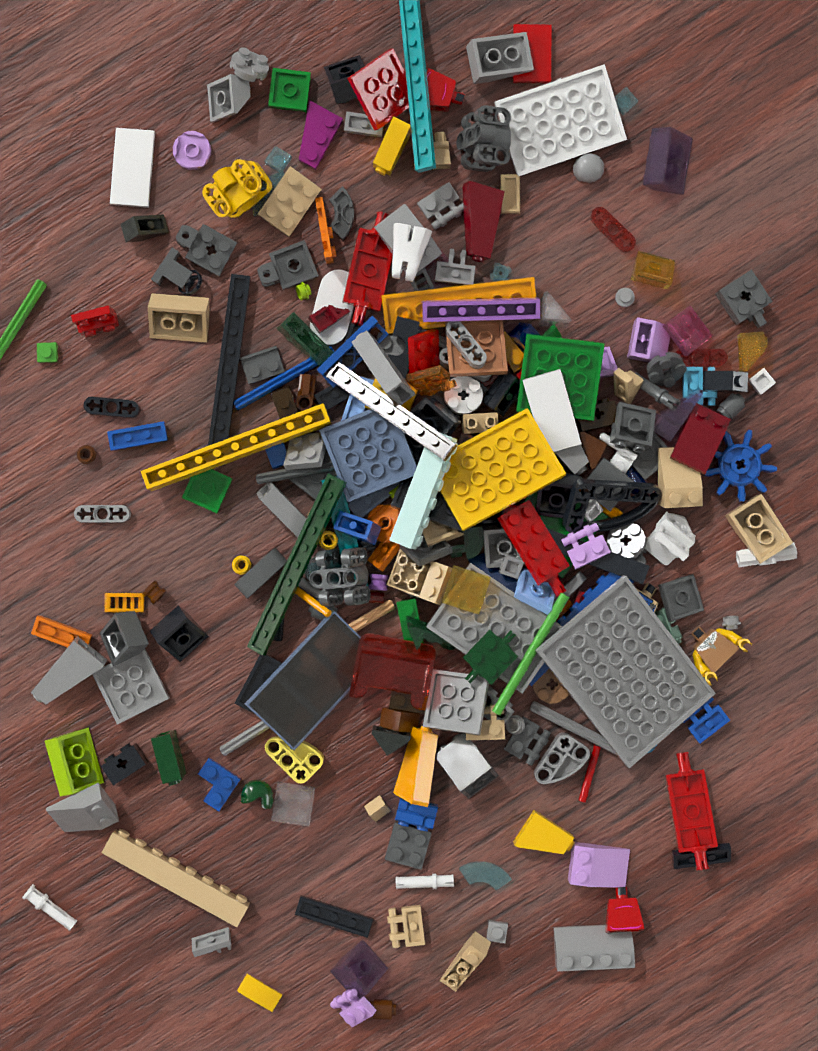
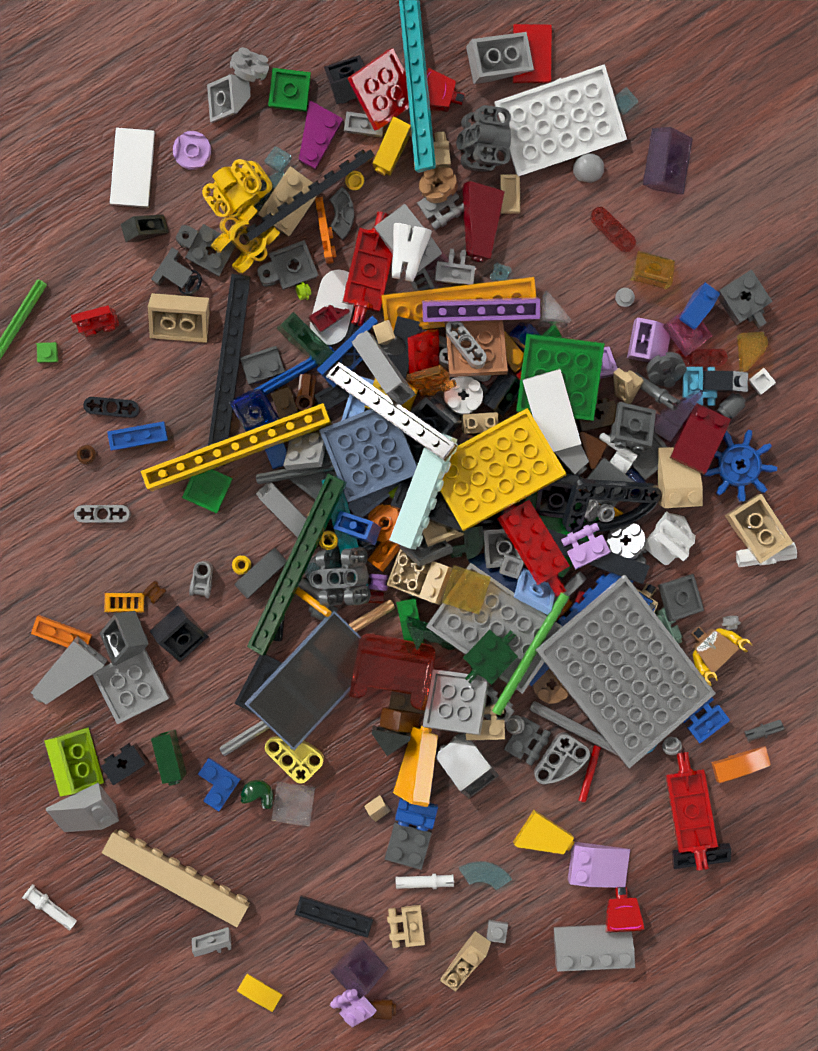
none -> light grey piece [189,561,213,598]
none -> yellow piece [211,205,280,273]
none -> clear blue slope [230,388,279,432]
none -> black plate [243,149,375,242]
none -> yellow plate [345,170,364,190]
none -> tan slope [373,320,395,345]
none -> medium nougat plate [419,167,458,203]
none -> light grey plate [596,504,615,522]
none -> light grey plate [662,737,682,755]
none -> blue slope [679,282,720,330]
none -> orange slope [711,746,771,783]
none -> dark grey axle [744,720,784,743]

